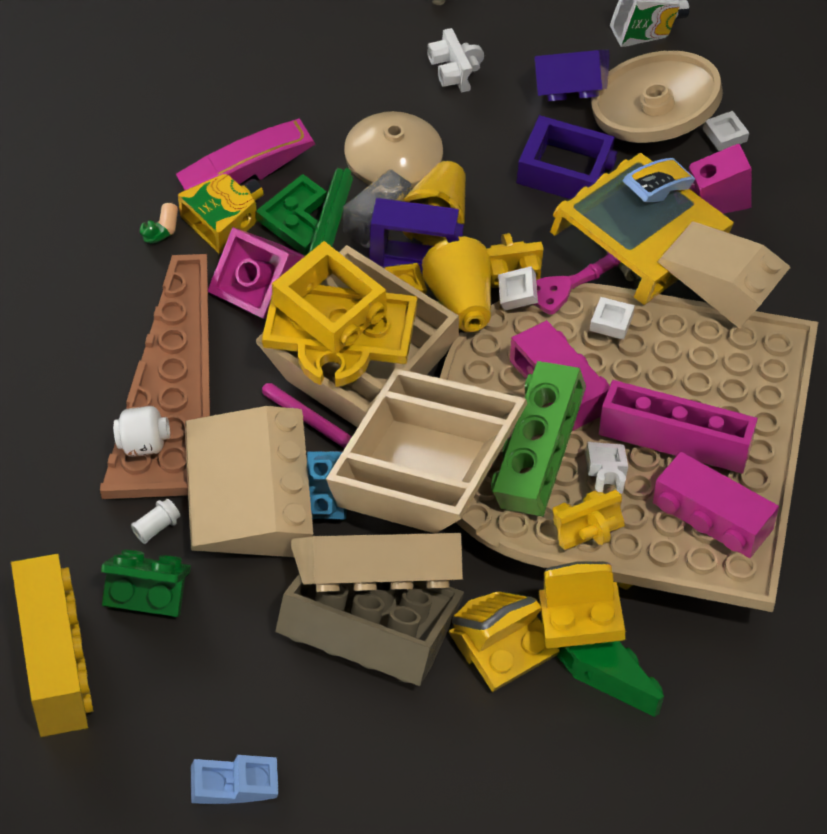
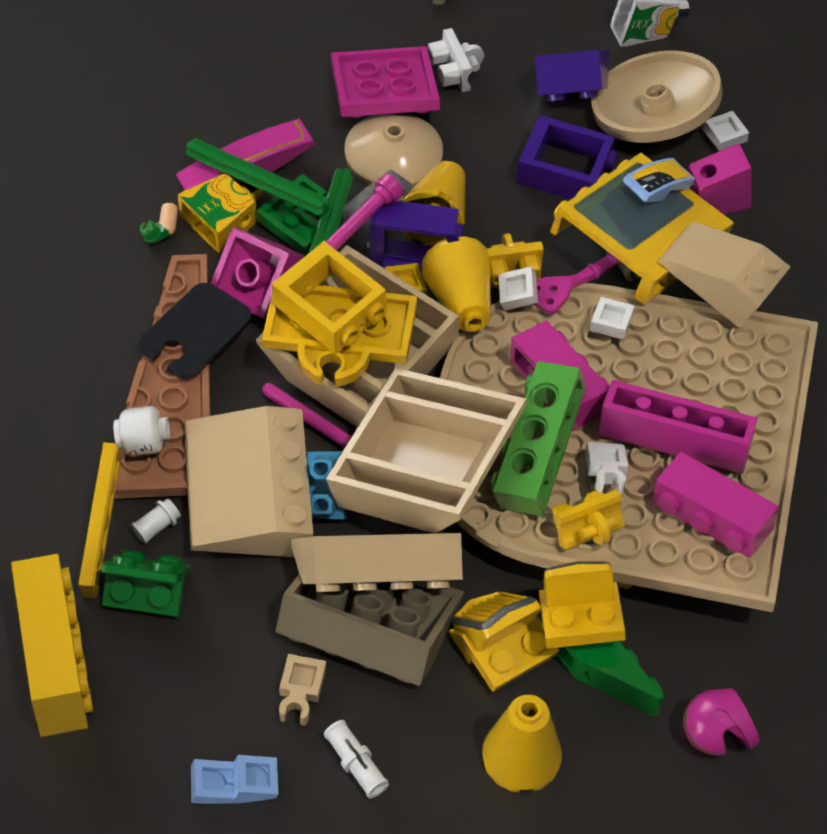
none -> yellow tile [78,442,121,599]
none -> black piece [139,282,251,380]
none -> green axle [186,138,330,217]
none -> tan plate [279,654,327,726]
none -> white pin [324,720,389,799]
none -> dark pink piece [326,173,405,251]
none -> dark pink plate [331,46,440,118]
none -> yellow cone [482,695,562,792]
none -> dark pink helmet [683,688,760,756]

